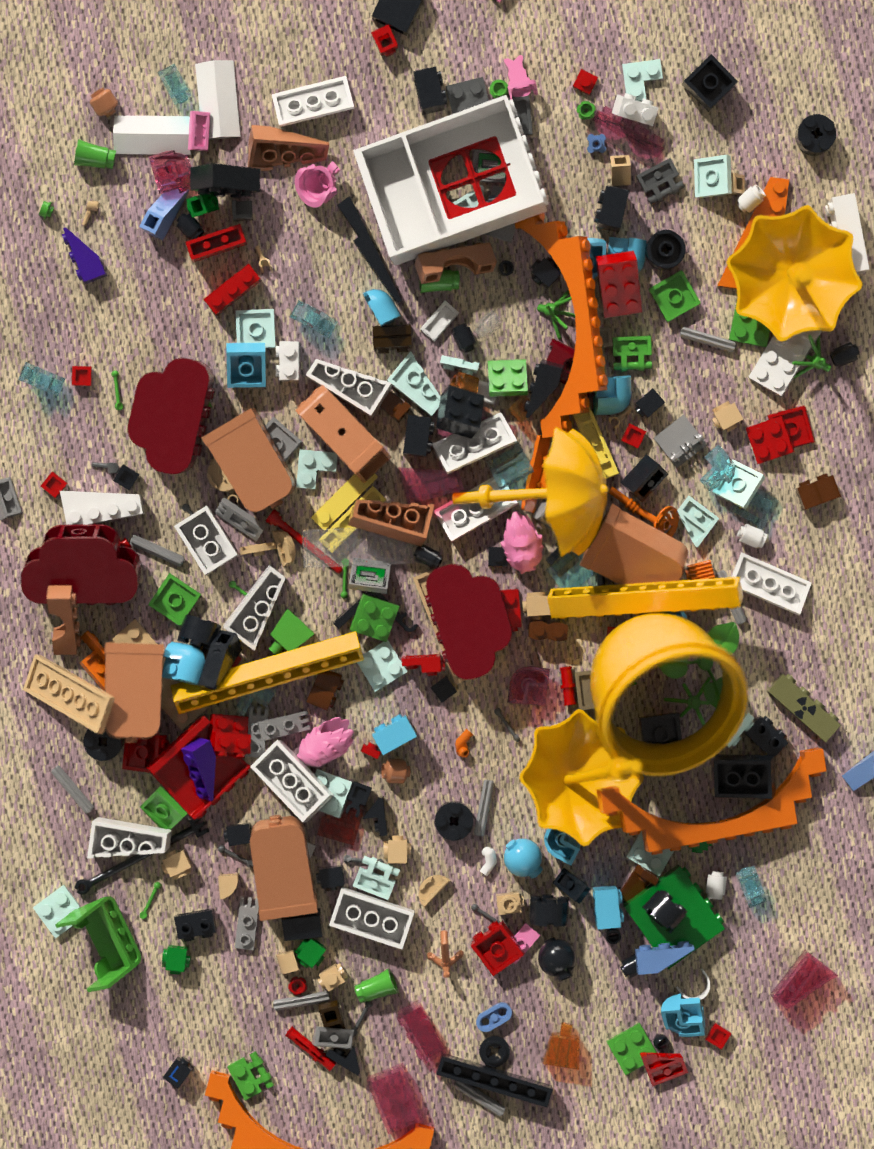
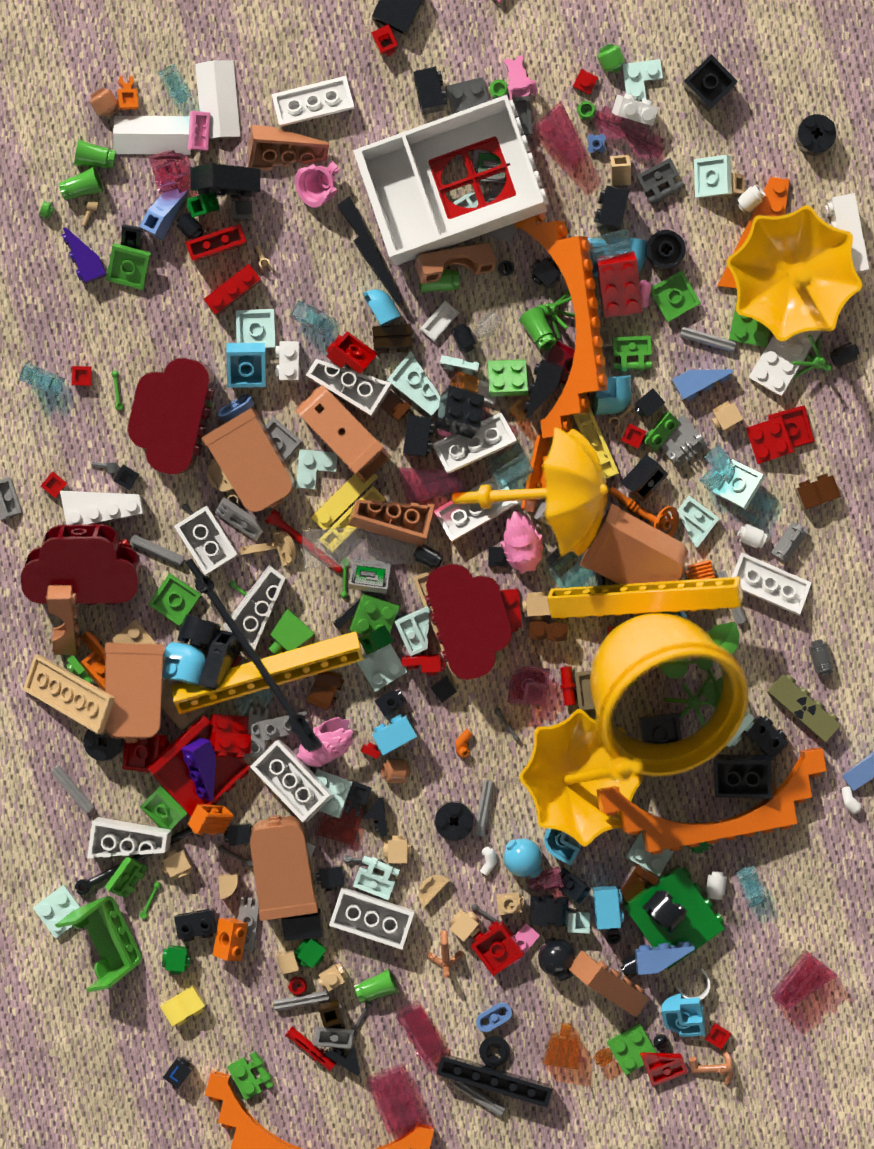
none -> bright green plant [59,166,103,201]
none -> bright green plate [67,655,92,684]
none -> bright green plate [105,856,148,898]
none -> bright green plate [106,243,151,290]
none -> orange plate [117,76,139,110]
none -> black slope [121,224,145,250]
none -> light yellow brick [160,985,206,1027]
none -> black bar [186,559,323,752]
none -> orange brick [188,804,234,835]
none -> orange brick [213,918,248,961]
none -> medium blue plate [217,394,254,422]
none -> red plate [326,331,378,374]
none -> dark green panel [358,625,394,655]
none -> black brick [375,689,405,717]
none -> light aqua wing [394,606,430,656]
none -> tan brick [449,910,480,942]
none -> bright green plant [519,307,557,351]
none -> clear pink plate [528,867,564,892]
none -> clear pink wedge [532,101,586,172]
none -> light aqua panel [567,911,591,934]
none -> nougat wedge [568,950,649,1017]
none -> clear light blue panel [590,229,632,261]
none -> clear orange plate [593,1048,613,1067]
none -> bright green head [597,43,625,74]
none -> bright pink arm [639,279,652,308]
none -> bright green hinge [643,412,680,452]
none -> medium blue slope [671,369,734,402]
none -> nougat piece [689,1048,733,1085]
none -> light grey hinge [771,521,808,563]
none -> dark grey head [808,639,834,676]
none -> white arm [841,787,861,814]

